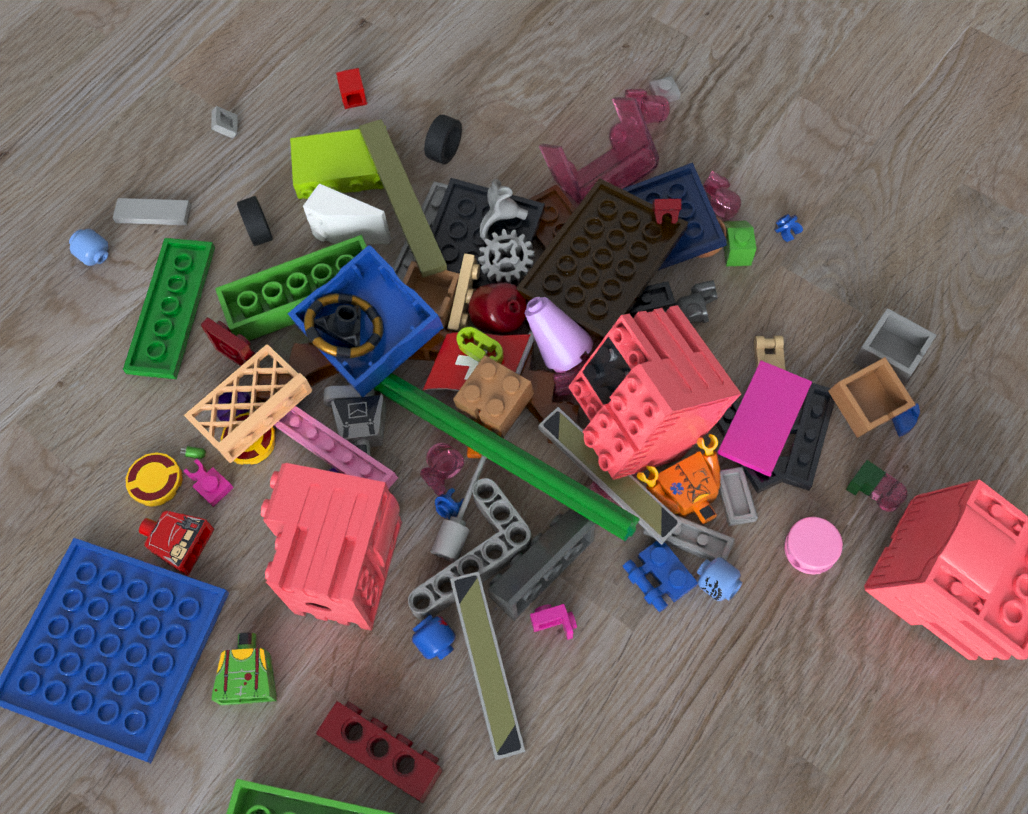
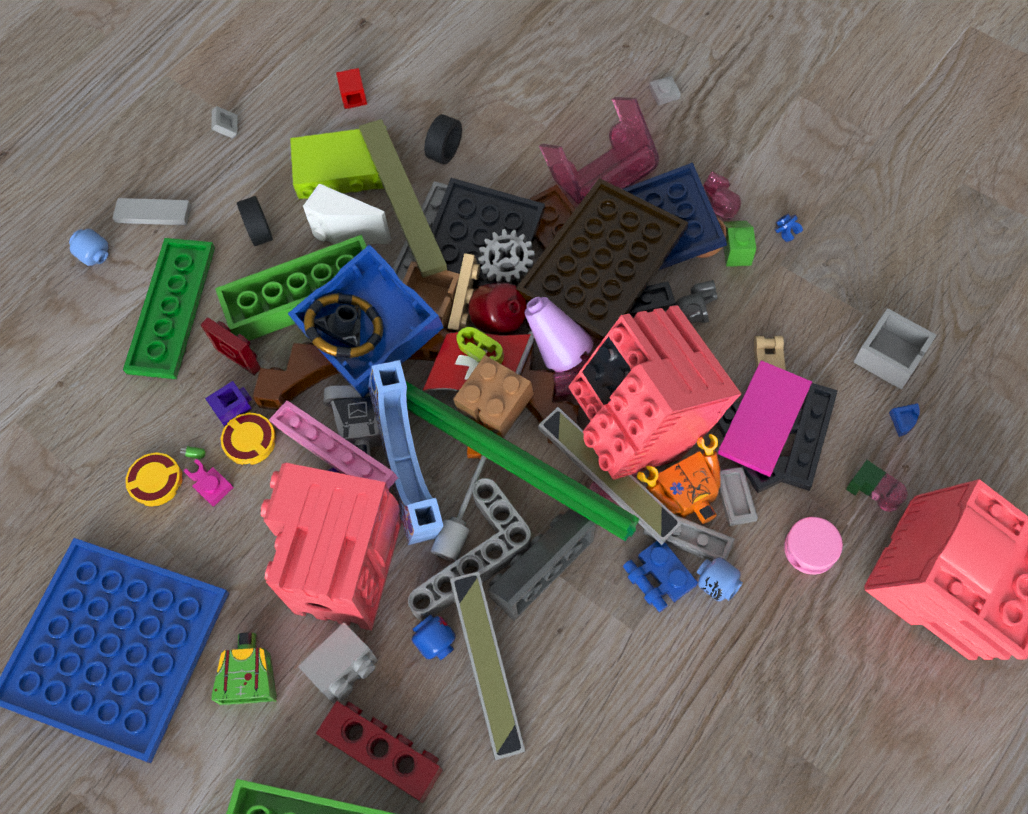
red torso [139,511,215,576] -> none
light nougat fence [184,344,312,463] -> none
clear pink piece [420,443,464,496] -> none
blue plate [435,488,464,519] -> none
light grey piece [480,179,528,240] -> none
dark pink bracket [530,604,577,640] -> none
clear pink piece [622,89,670,124] -> none
dark red tile [652,199,681,224] -> none
medium nougat piece [828,357,916,438] -> none
none -> light grey piece [298,622,378,703]
none -> light blue arch [368,360,443,545]

